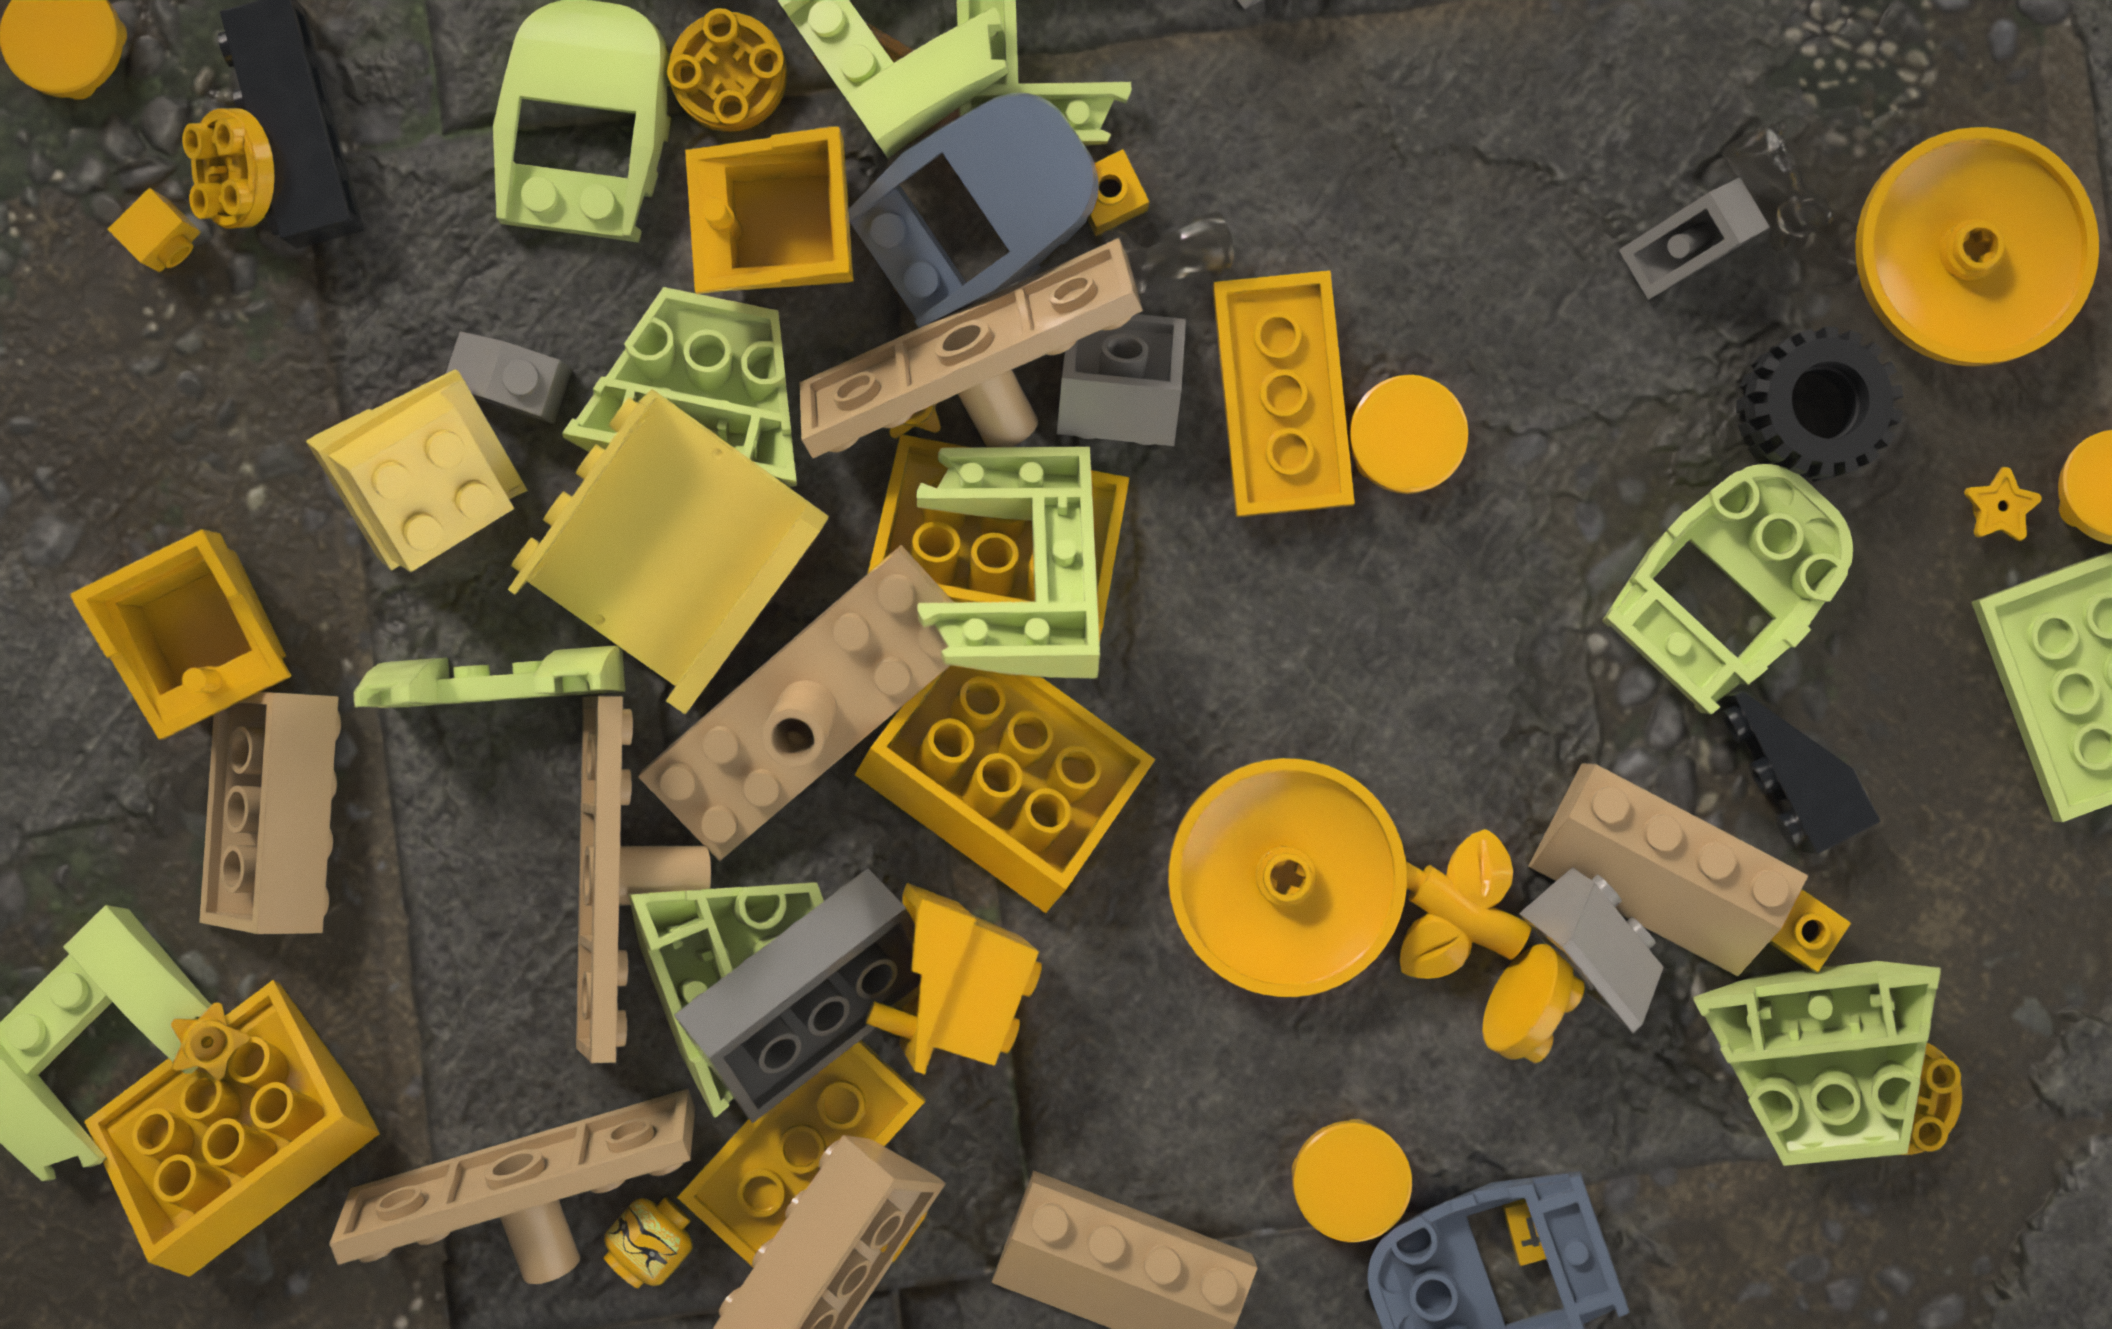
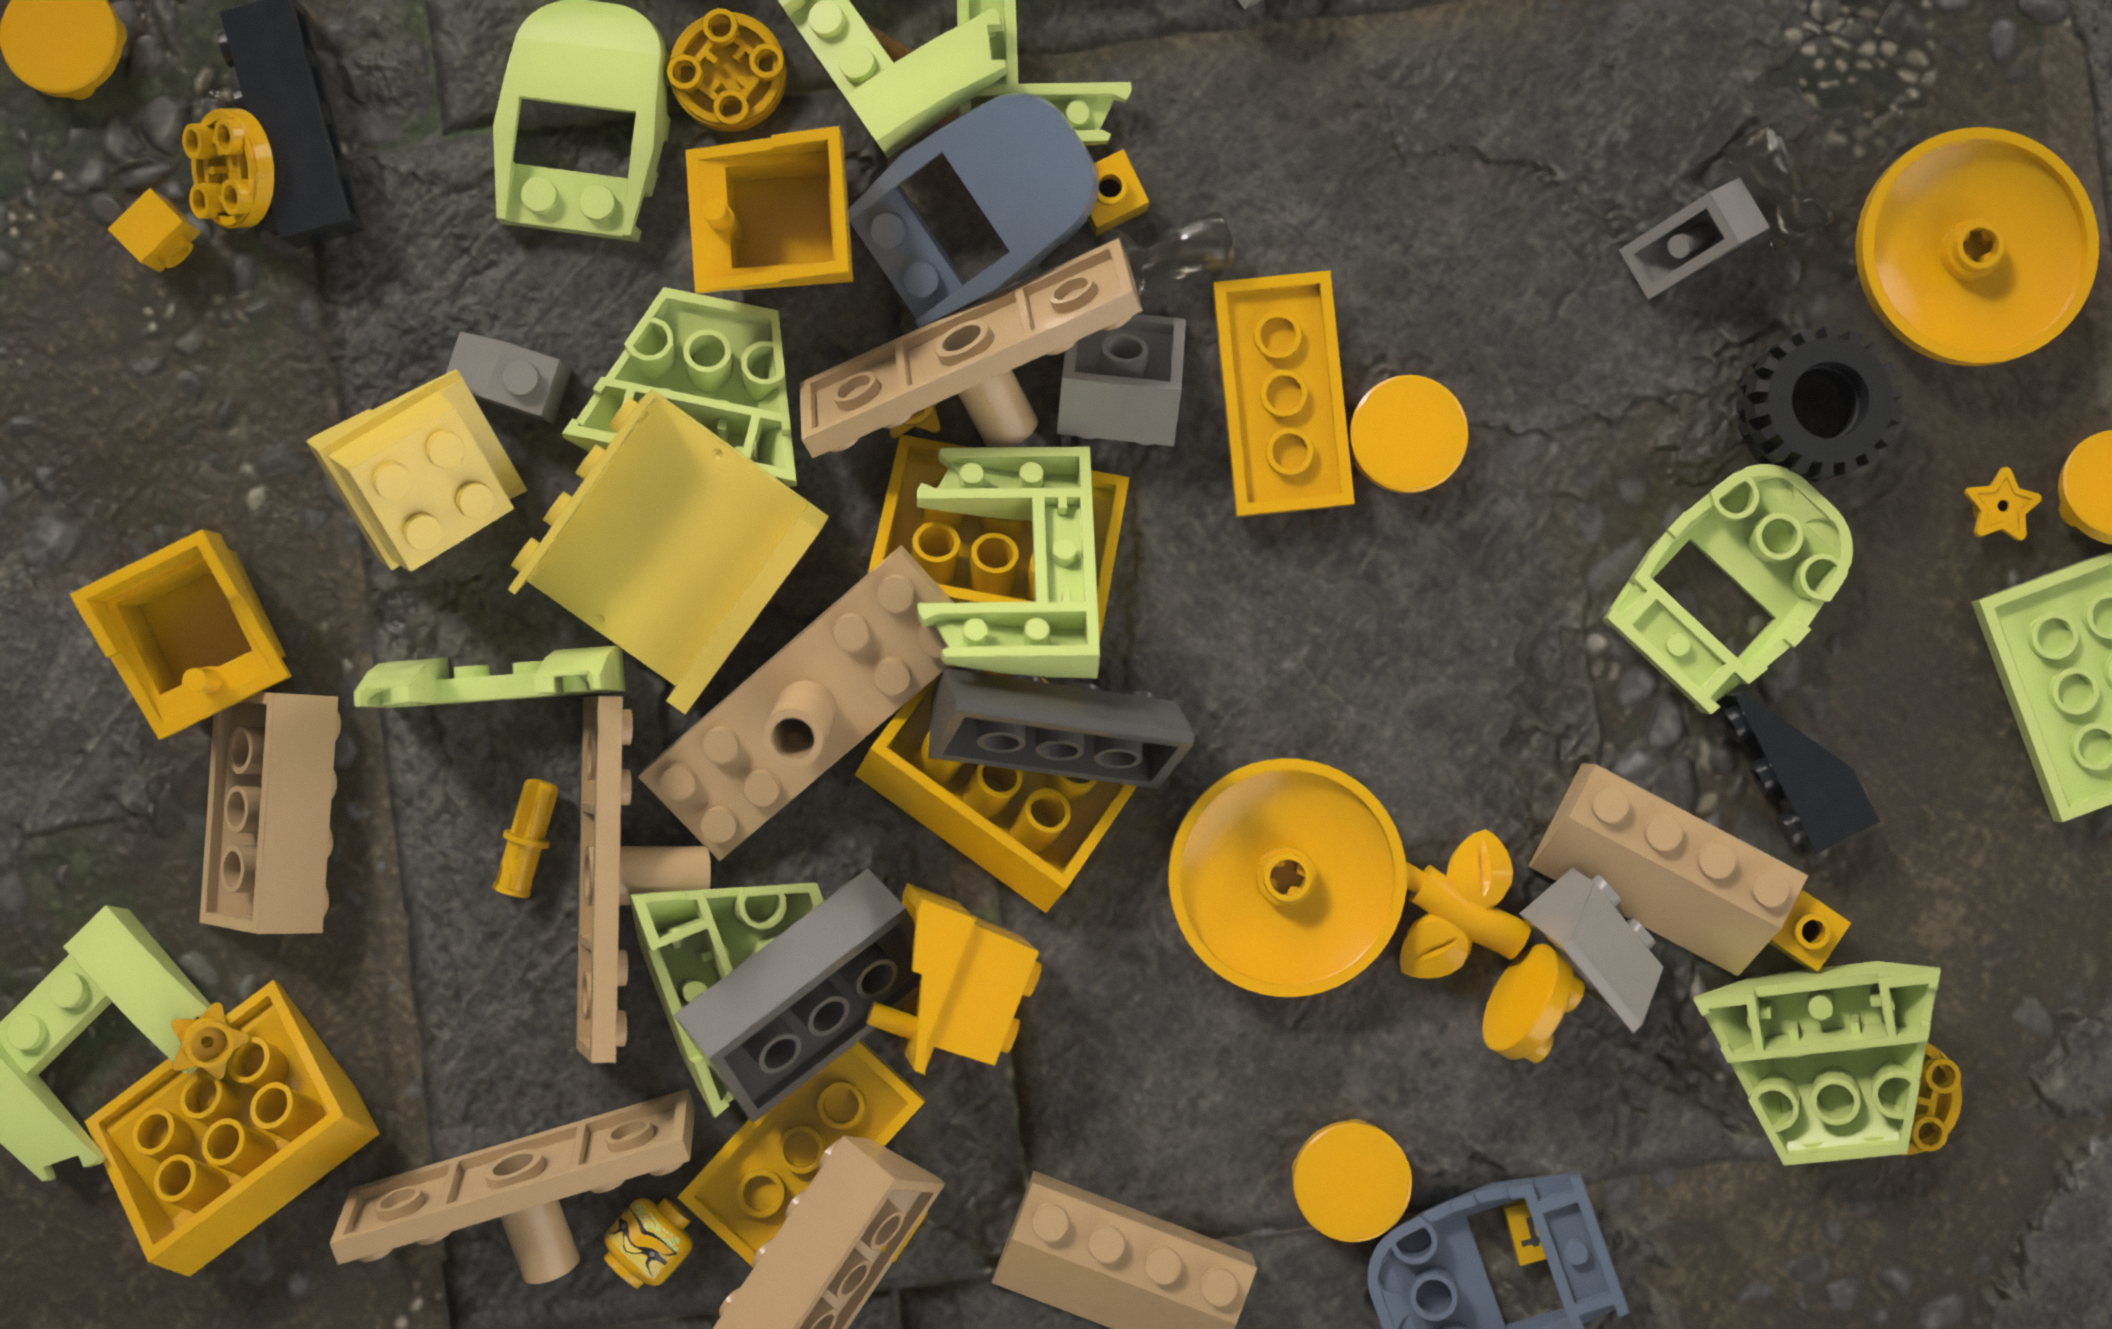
none -> yellow axle [492,779,558,898]
none -> dark grey slope [928,666,1194,789]

